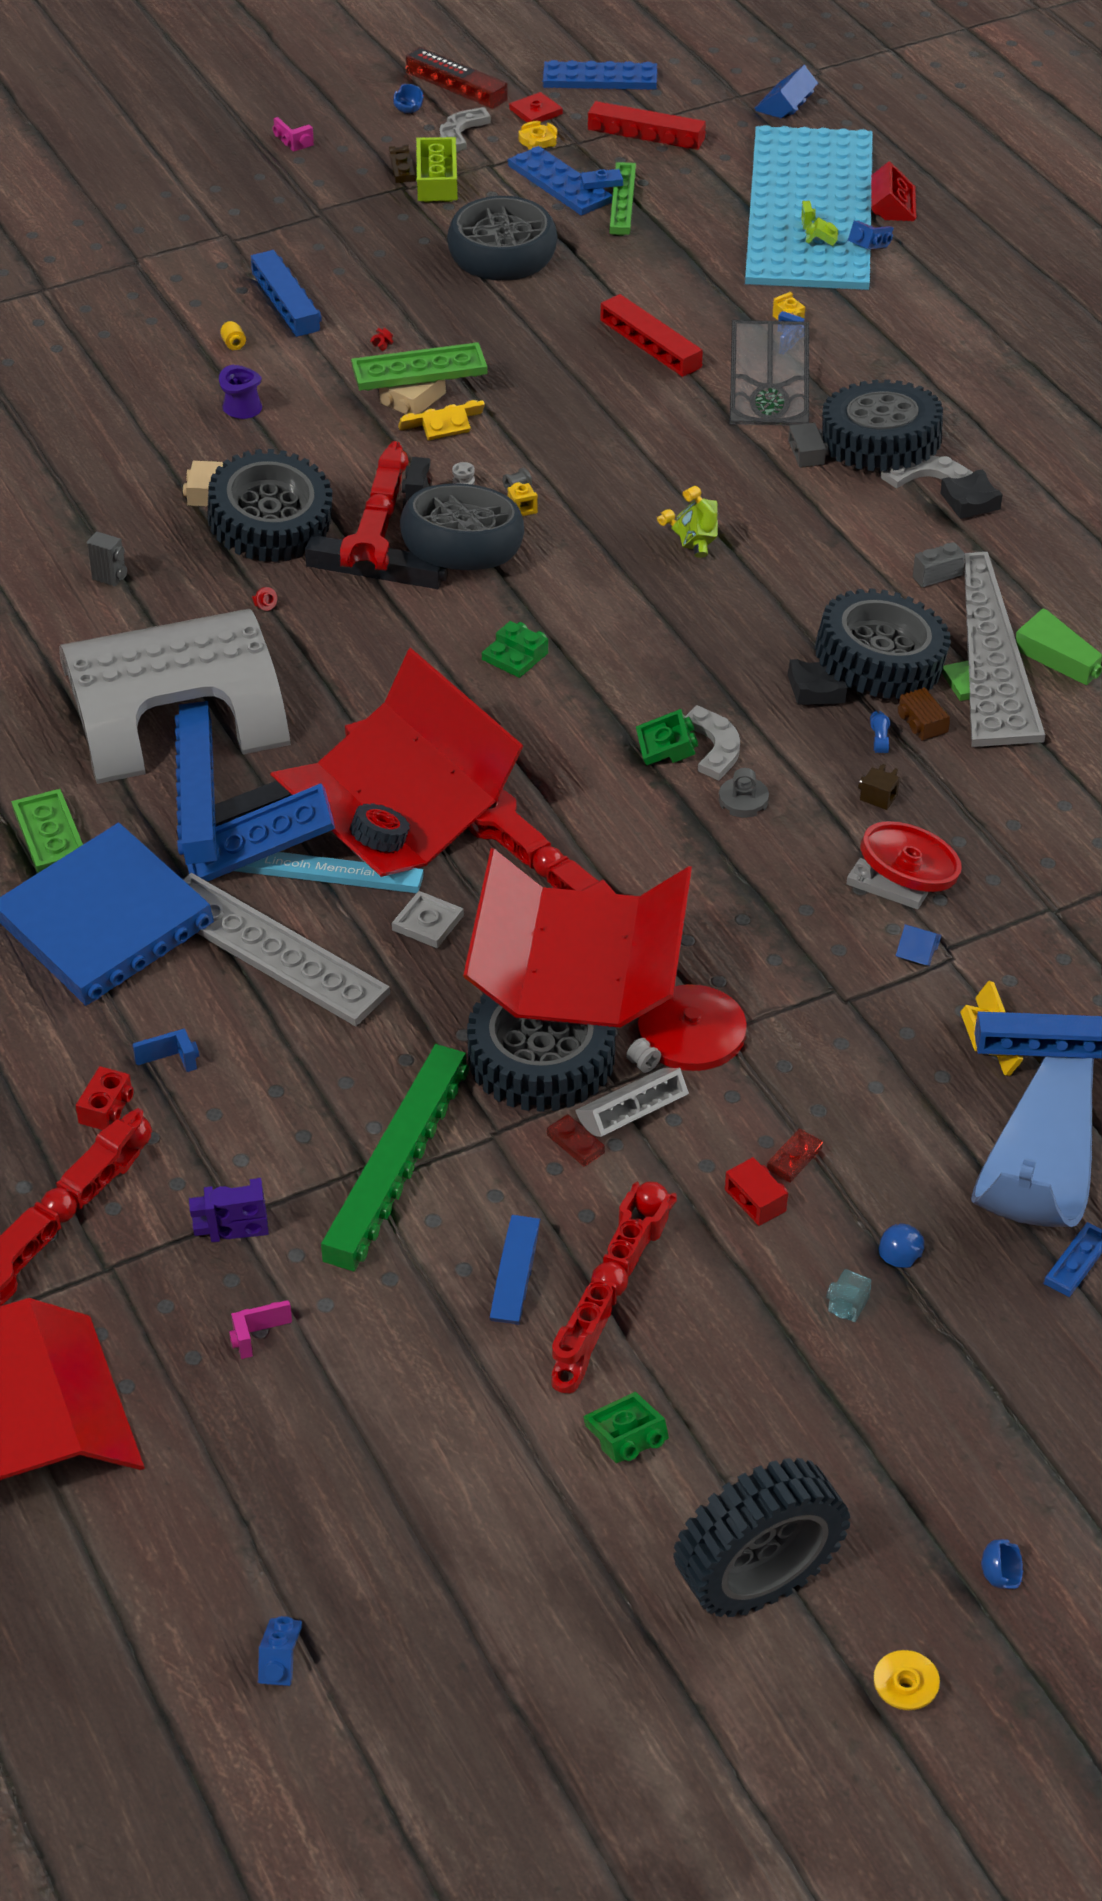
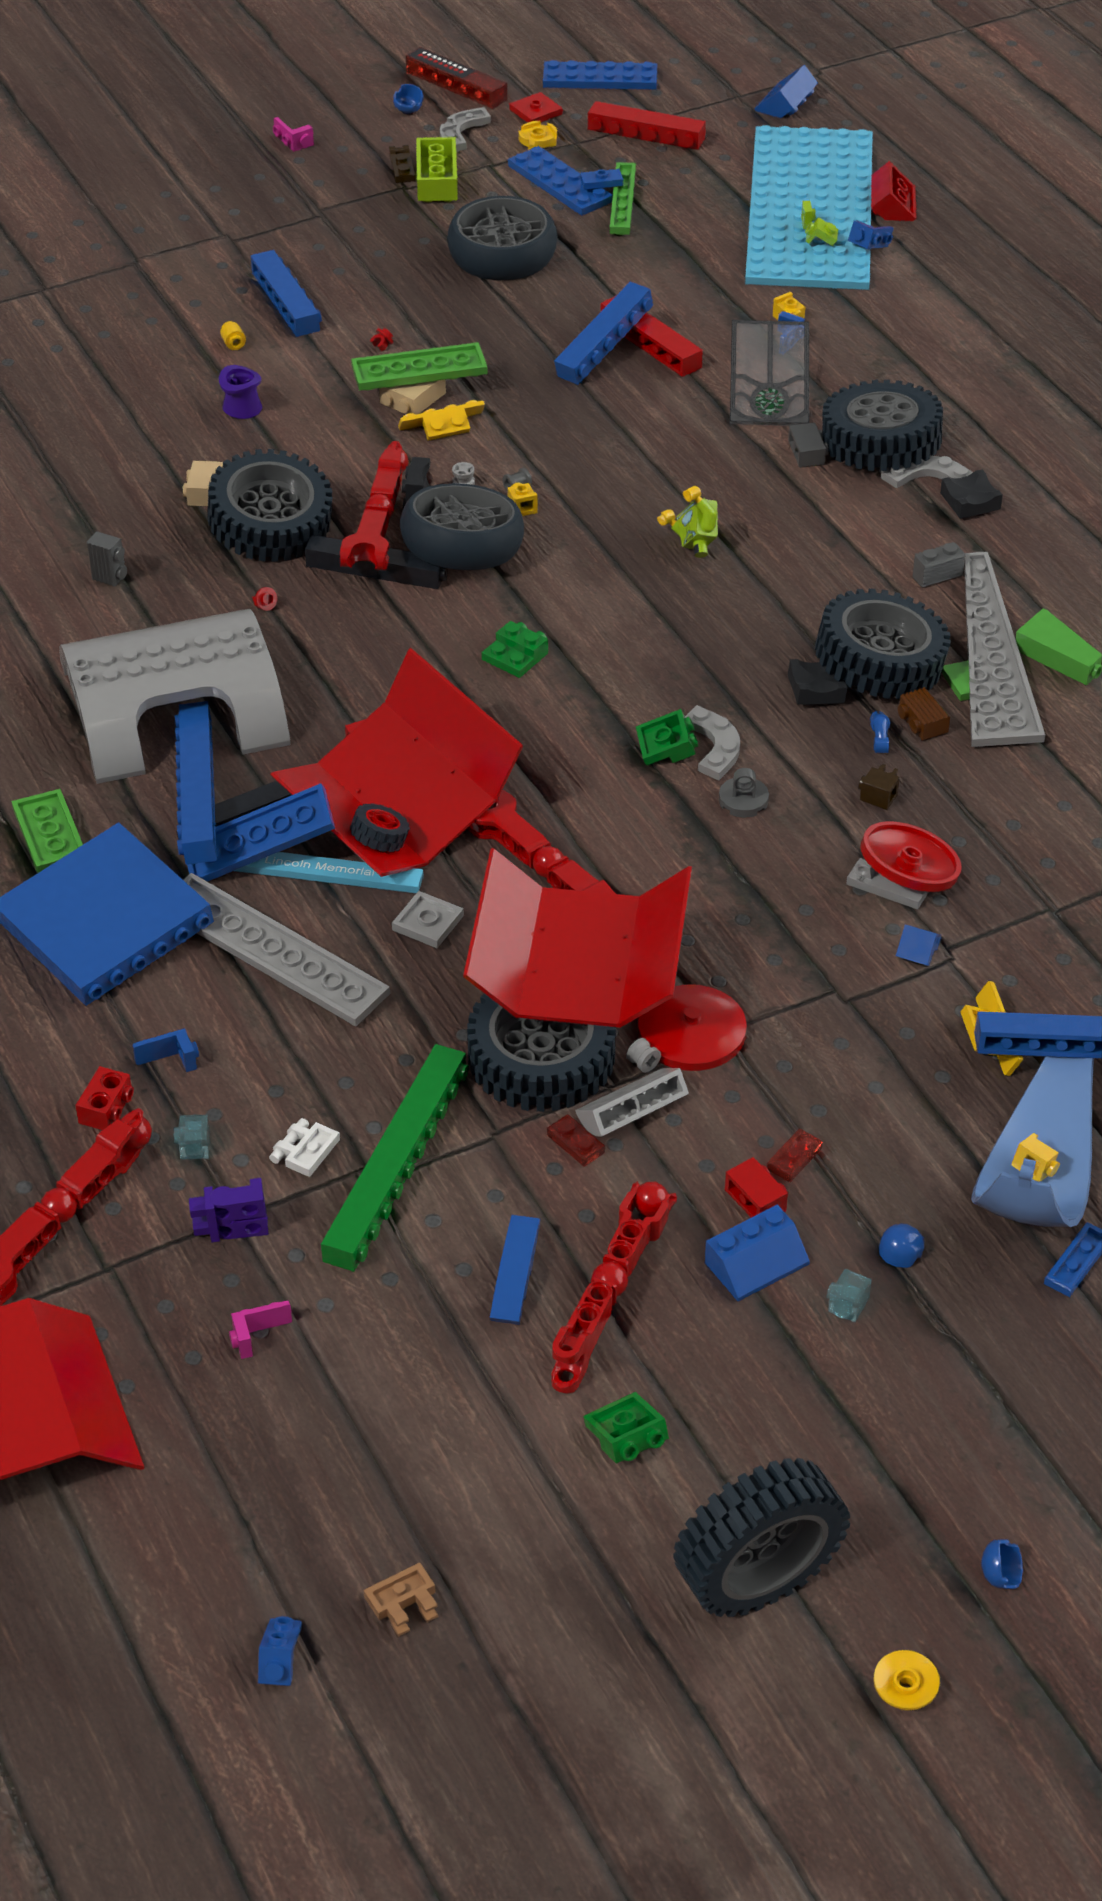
none -> clear light blue brick [174,1114,210,1159]
none -> white plate [269,1118,340,1177]
none -> medium nougat plate [364,1563,438,1636]
none -> blue brick [554,281,653,385]
none -> blue slope [705,1204,810,1301]
none -> yellow brick [1011,1133,1060,1182]

